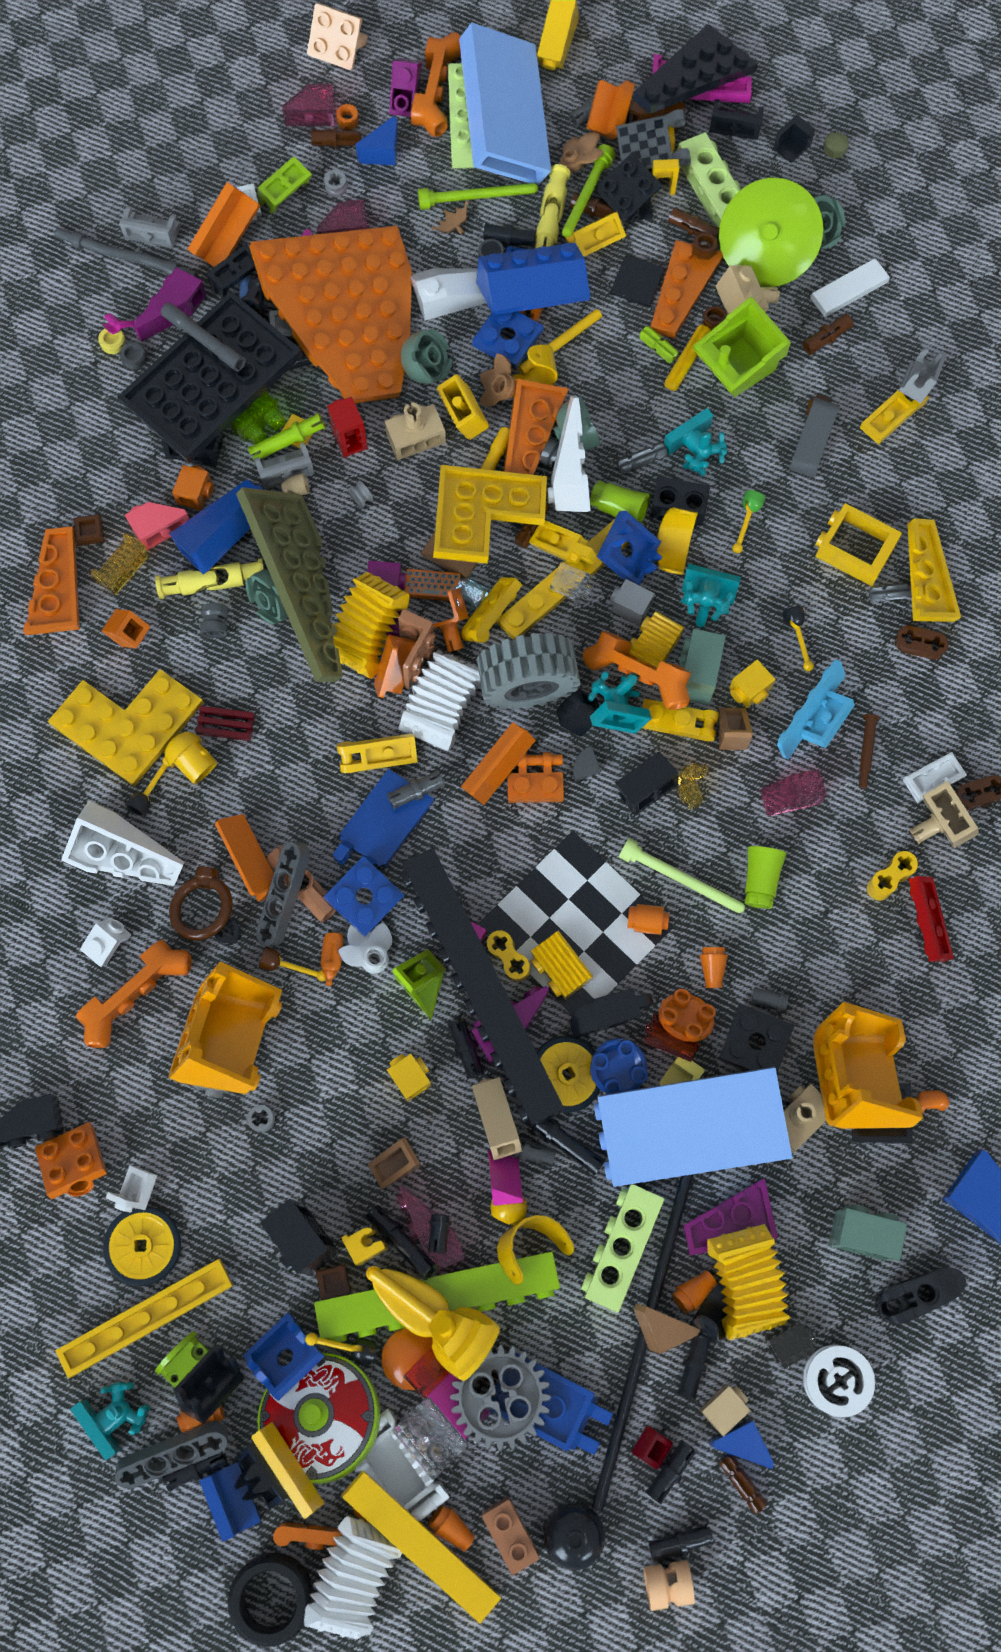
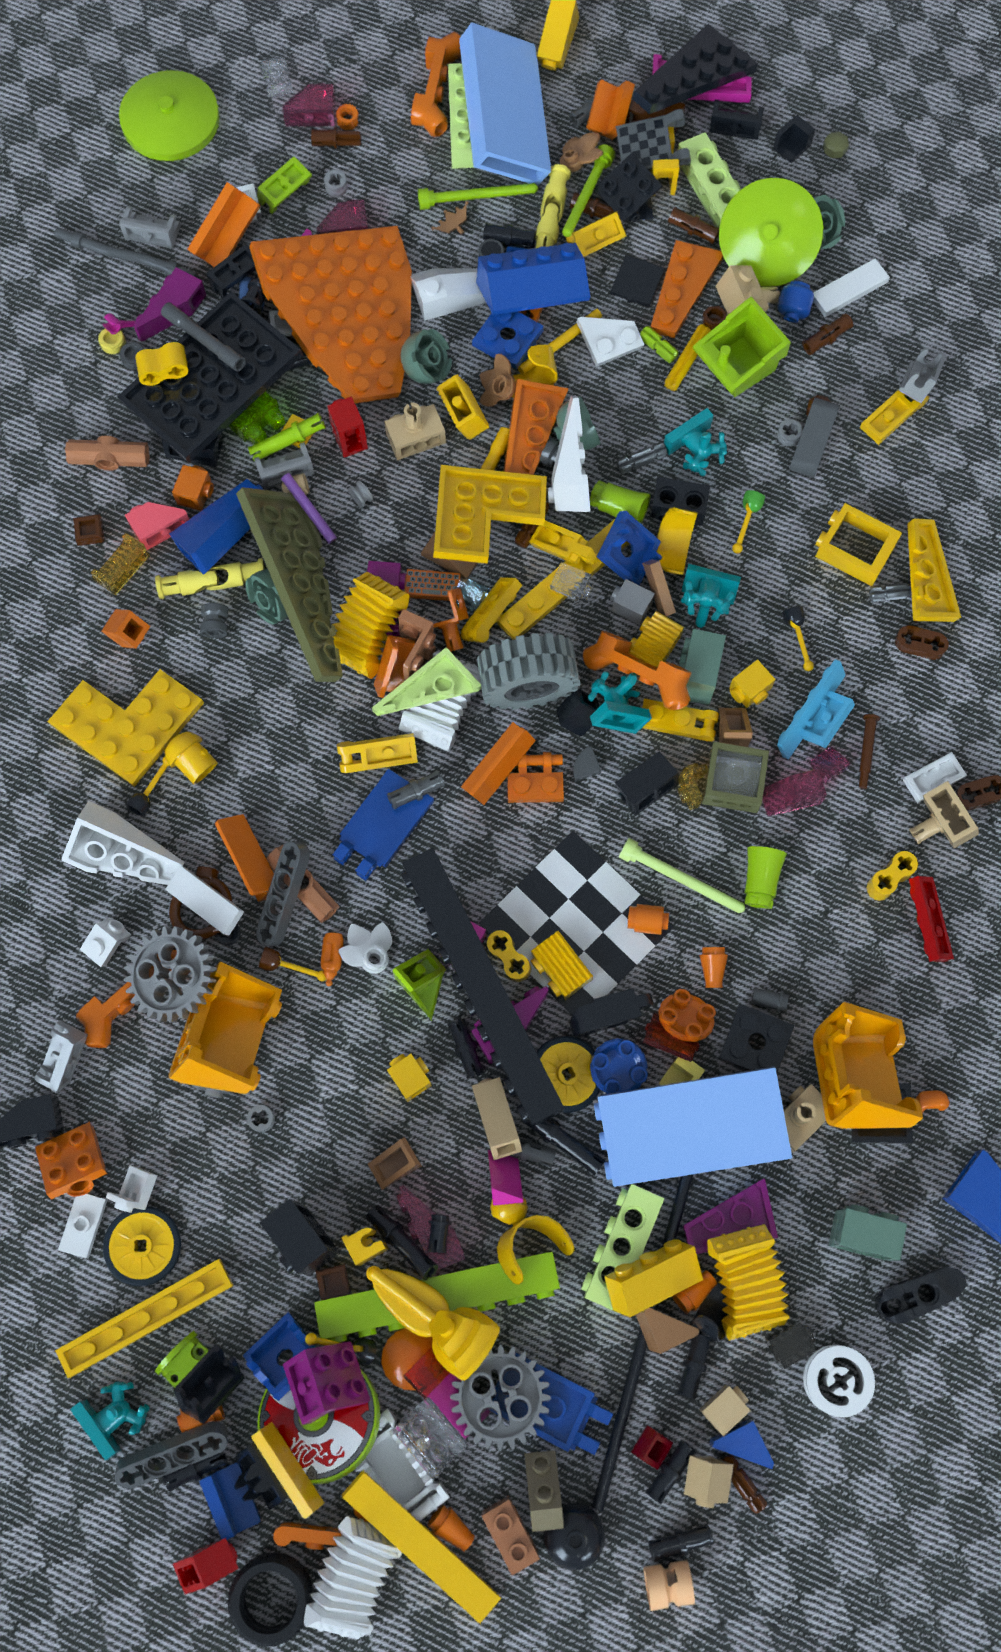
orange wing [23,526,80,635] -> none
dark red tile [195,706,255,742] -> none
light nougat bracket [307,3,368,70] -> none
blue piece [323,856,405,937] -> none
blue slope [355,116,398,165] -> none
magenta slope [389,58,422,117] -> none
reddish brown tile [692,233,717,260] -> none
none -> light grey hinge [34,1020,88,1093]
none -> white plate [58,1194,108,1259]
none -> nougat piece [65,436,150,471]
none -> lime dish [119,70,220,161]
none -> light grey gear [124,926,217,1022]
none -> yellow axle [135,342,188,386]
none -> white tile [165,866,244,936]
none -> red brick [172,1538,239,1594]
none -> clear bracket [261,56,293,98]
none -> medium lavender bar [281,473,337,544]
none -> magenta bracket [283,1342,370,1425]
none -> yellowish green wing [372,647,482,716]
none -> dark tan brick [524,1450,564,1532]
none -> white wing [576,317,644,367]
none -> yellow brick [604,1239,703,1317]
none -> medium nougat tile [642,559,676,617]
none -> tan brick [684,1456,734,1508]
none -> piece [702,742,769,813]
none -> blue head [777,281,814,323]
none -> light grey bush [777,419,802,446]
none -> clear pink slope [809,747,850,784]

